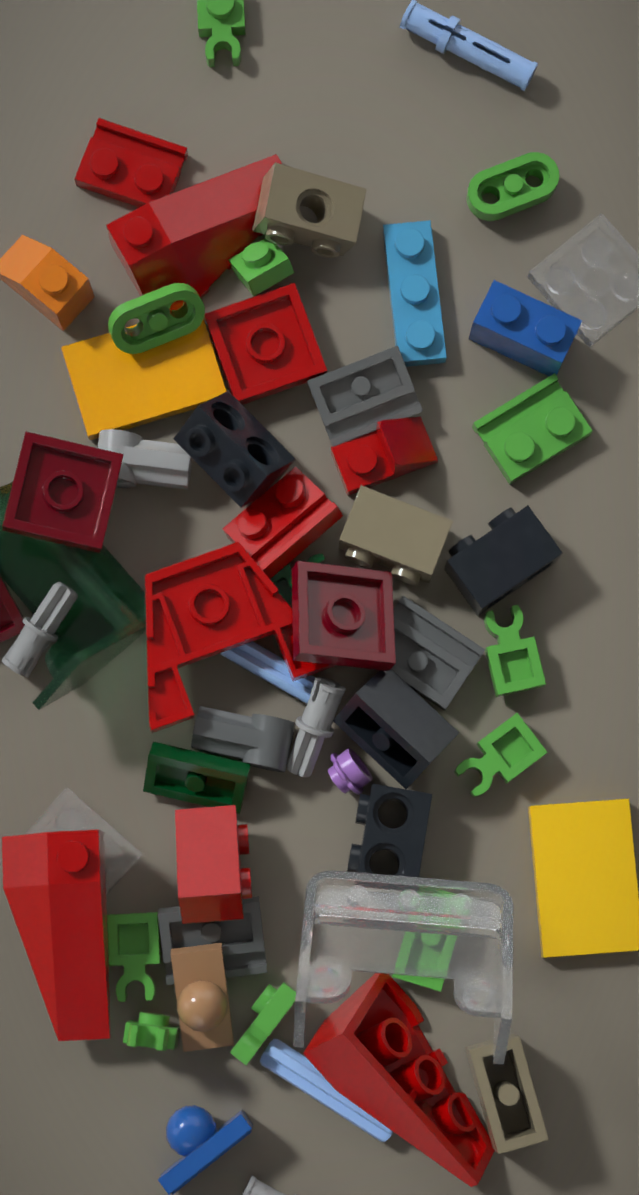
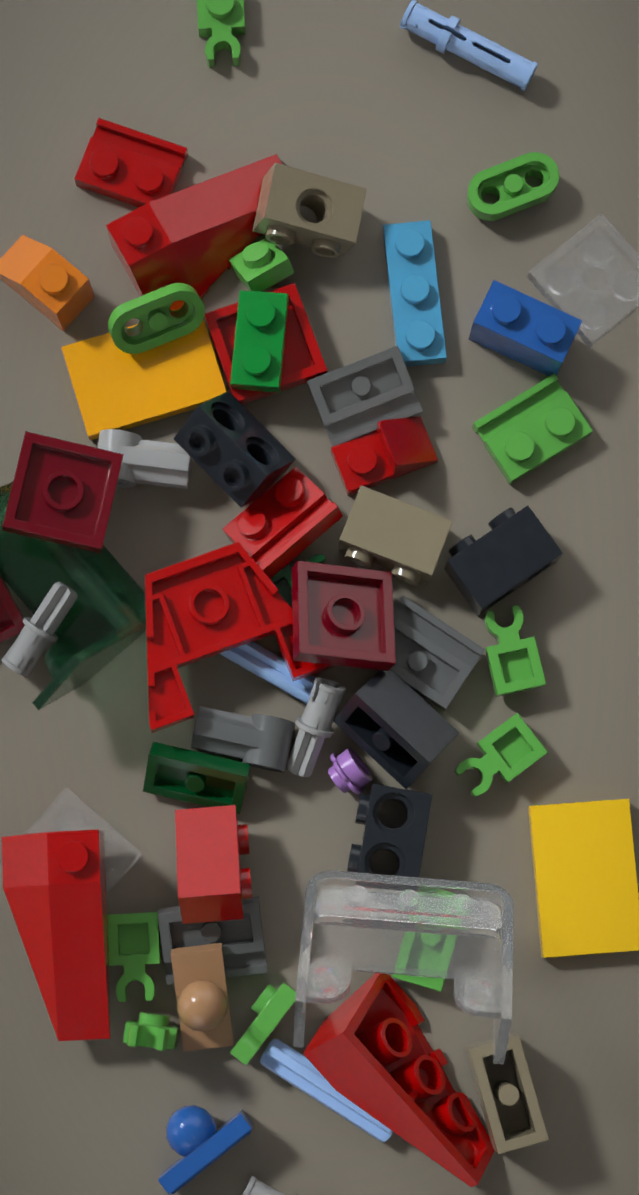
none -> green plate [230,290,289,393]

